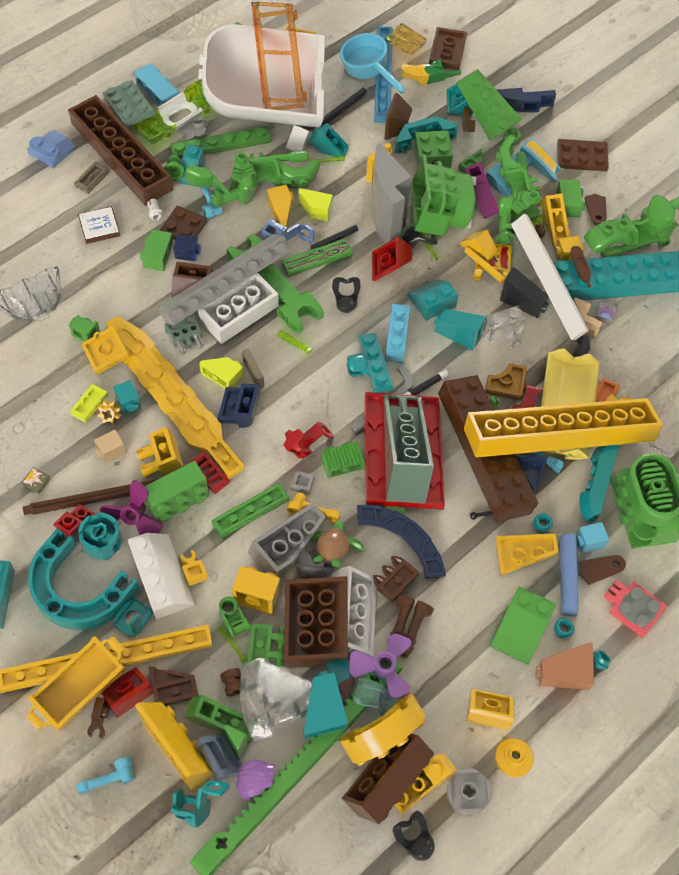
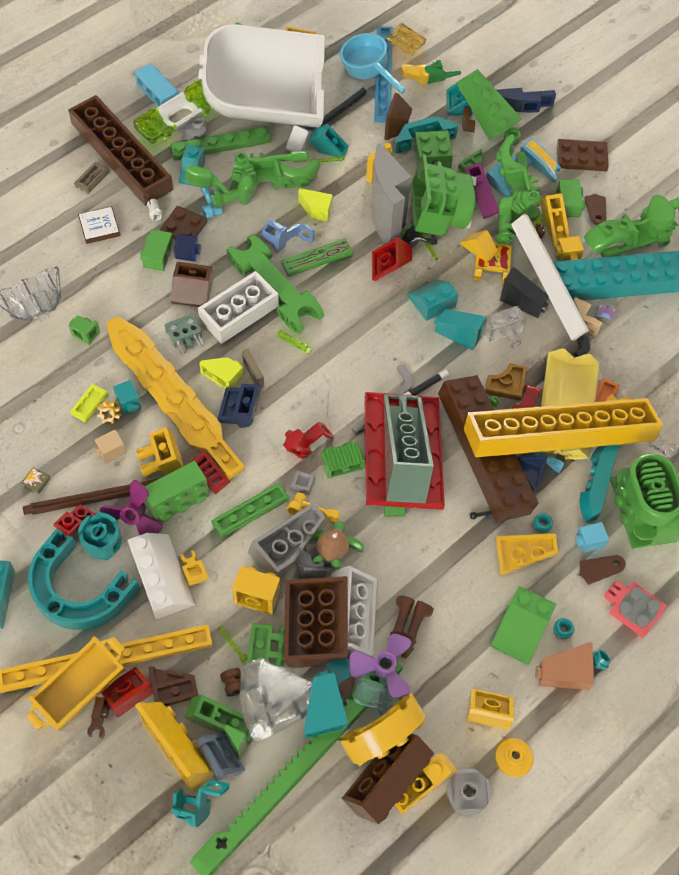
medium blue slope [27,130,76,169] -> none
medium azure brick [76,756,135,794] -> none
yellow plate [81,326,130,375] -> none
sand green plate [102,80,155,127] -> none
teal piece [113,599,153,637] -> none
light grey brick [157,234,291,326] -> none
bright green piece [164,155,184,181] -> none
bright green piece [219,596,251,639] -> none
medium lavender hair [236,760,275,800] -> none
clear orange windscreen [251,2,307,110] -> none
yellow slope [267,185,294,228] -> none
black bar [311,225,358,250] -> none
black piece [332,277,361,313] -> none
teal plate [347,333,393,393] -> none
dark blue tile [357,505,446,579] -> none
reddish brown plate [373,556,419,603] -> none
medium azure brick [385,304,410,363] -> none
black piece [392,810,435,861] -> none
reddish brown plate [429,27,467,70] -> none
yellow piece [464,247,505,284] -> none
medium blue brick [560,534,578,617] -> none
reddish brown piece [569,246,591,288] -> none

